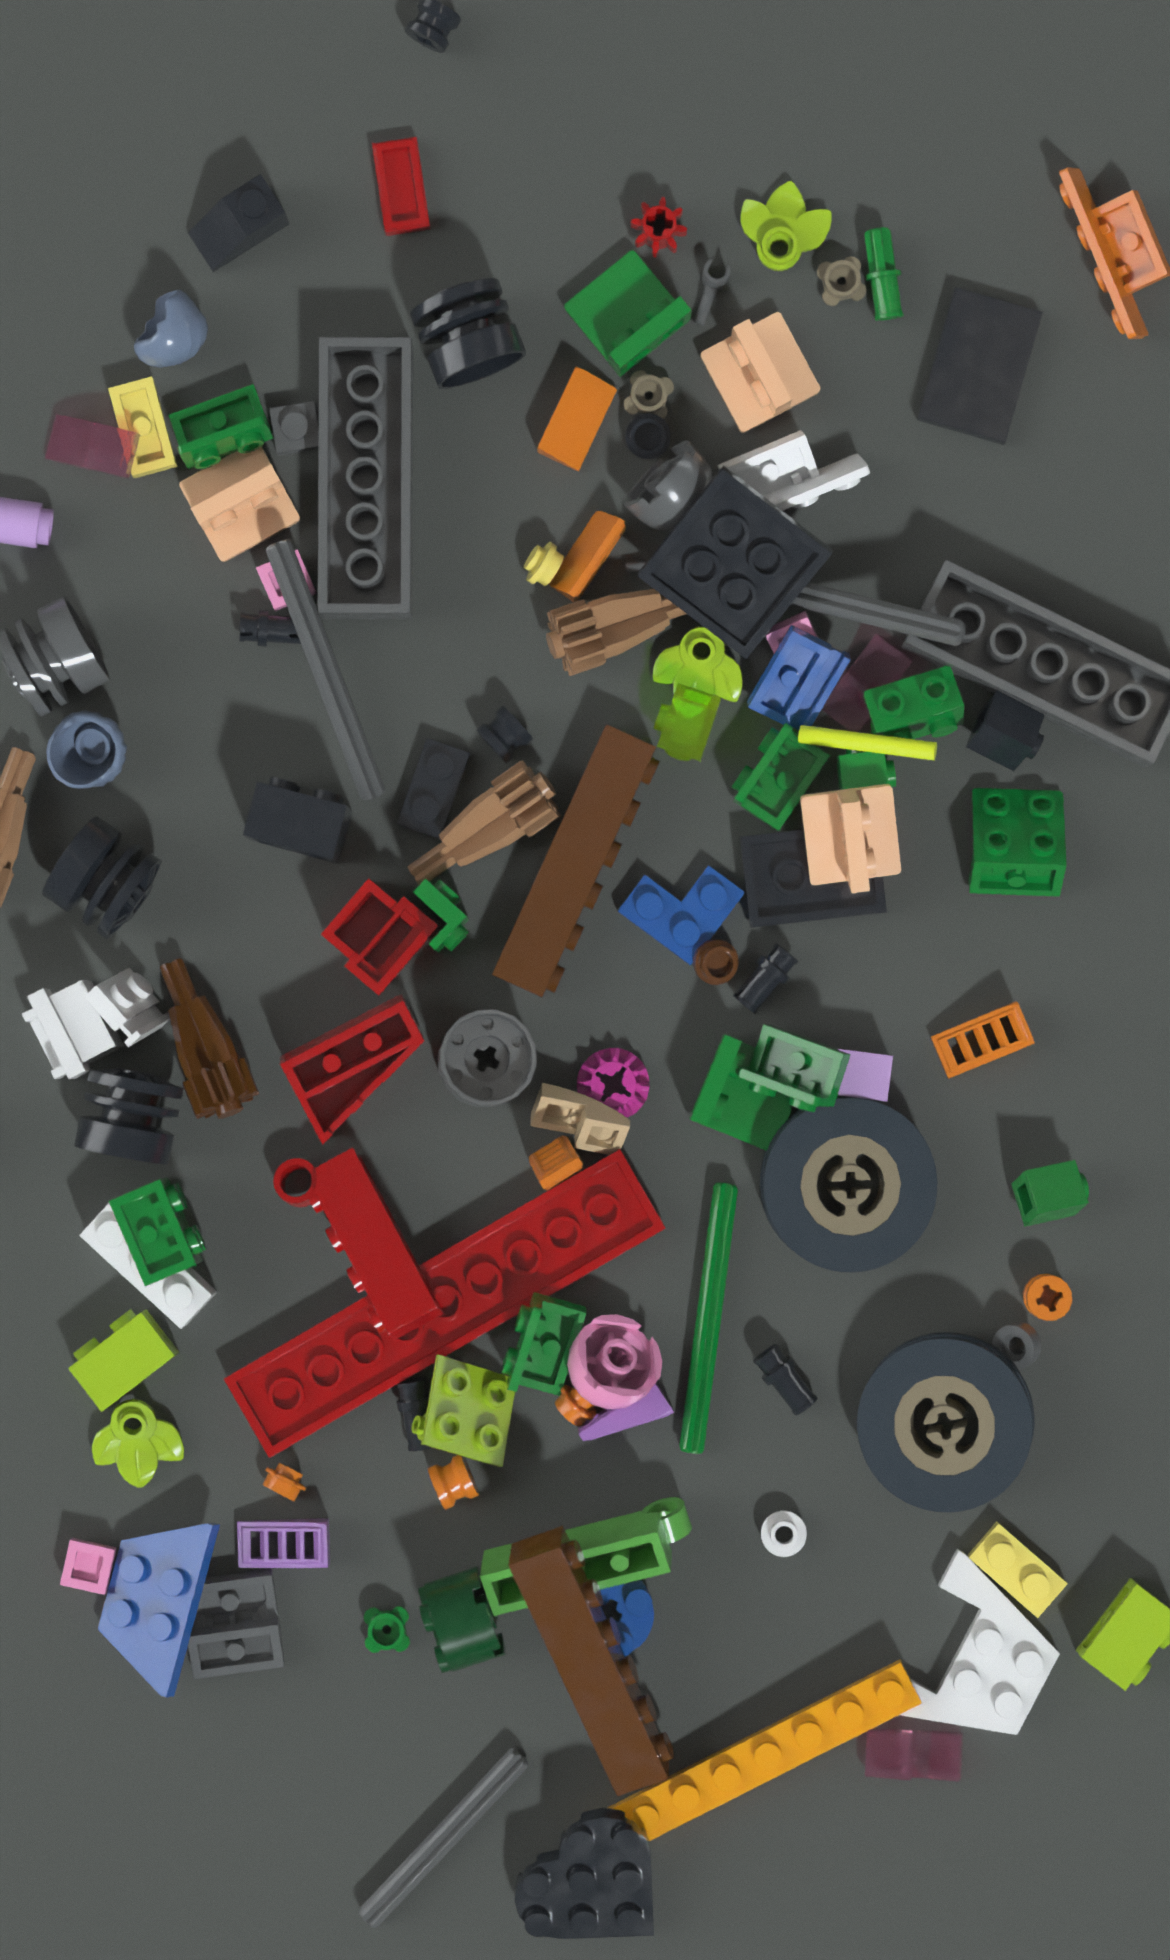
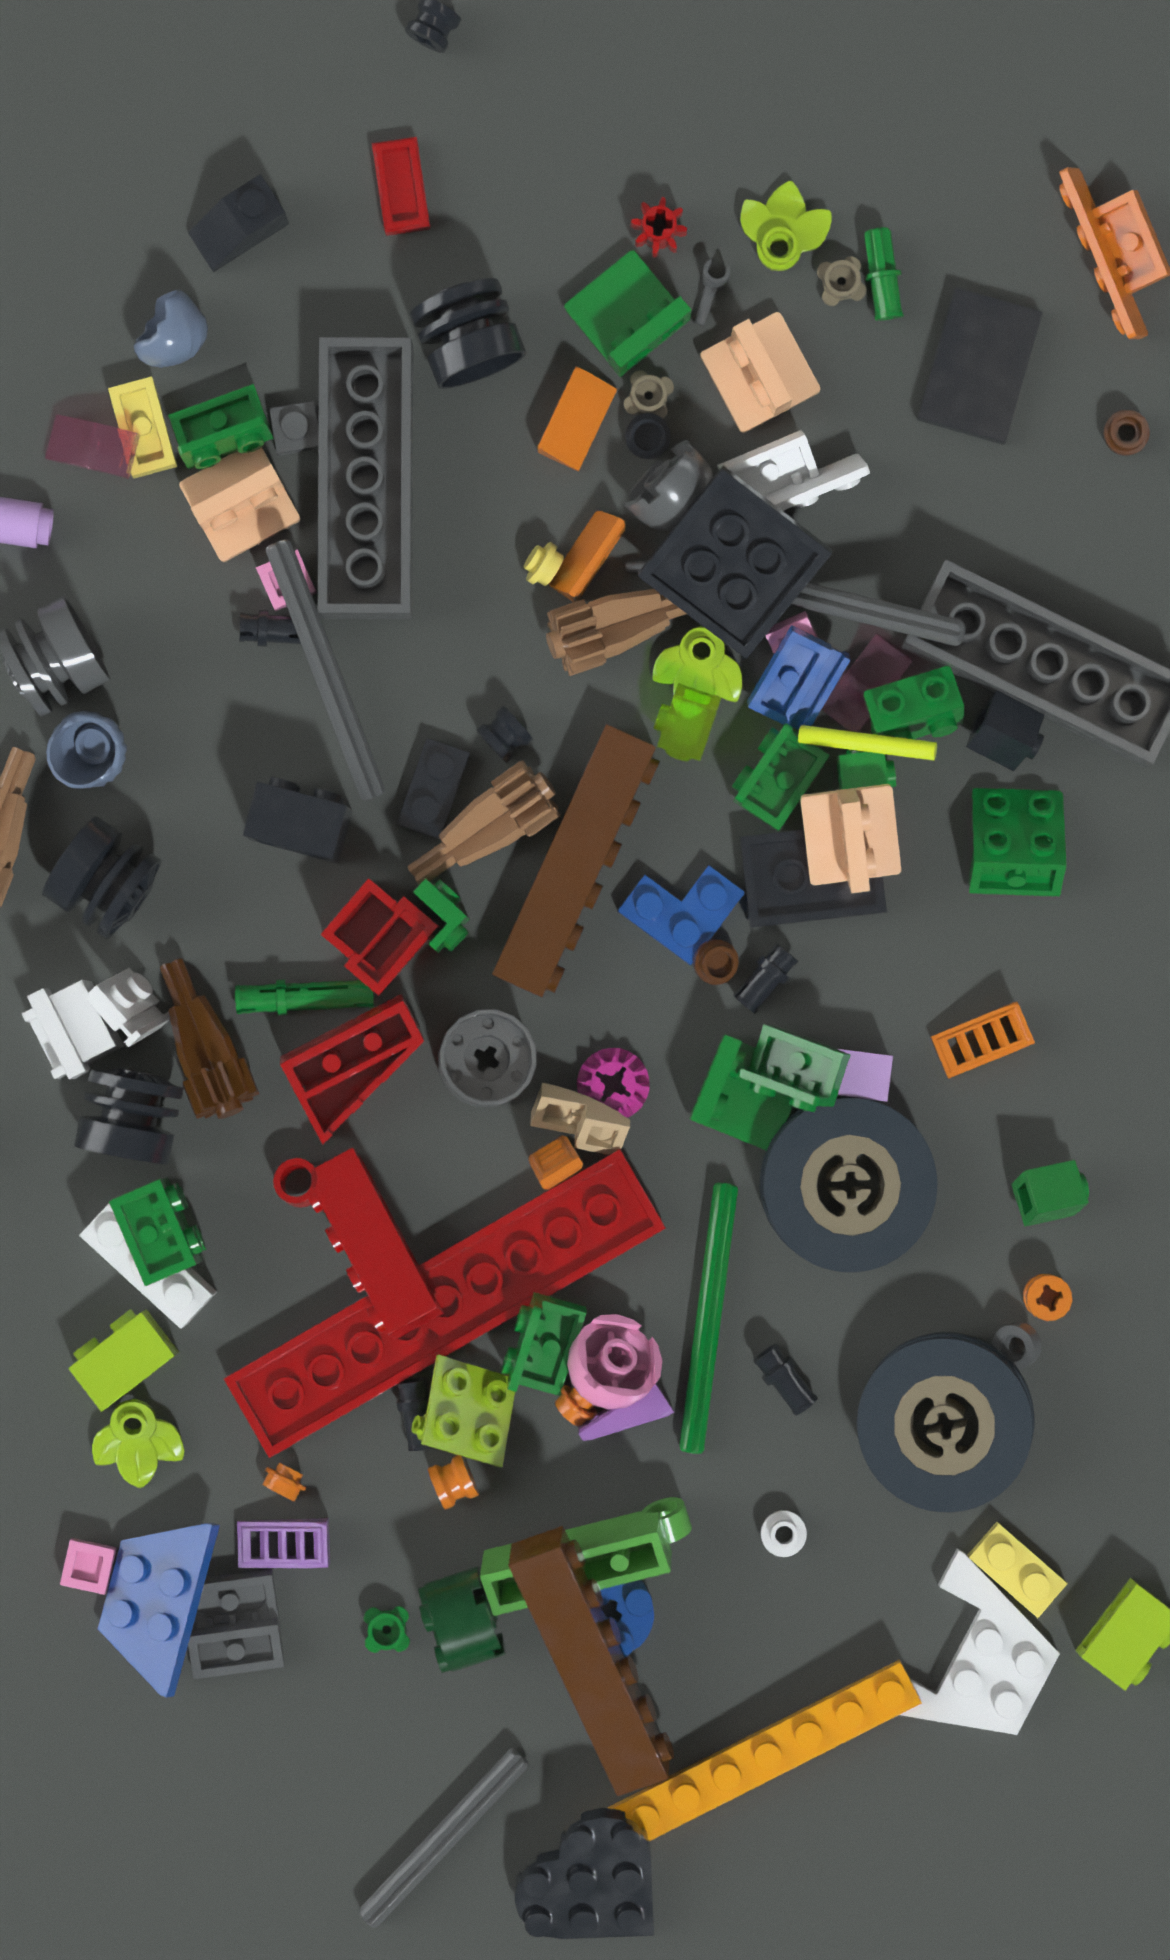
clear pink slope [865,1729,963,1782] -> none
none -> green pin [235,979,374,1016]
none -> reddish brown plate [1103,410,1150,456]

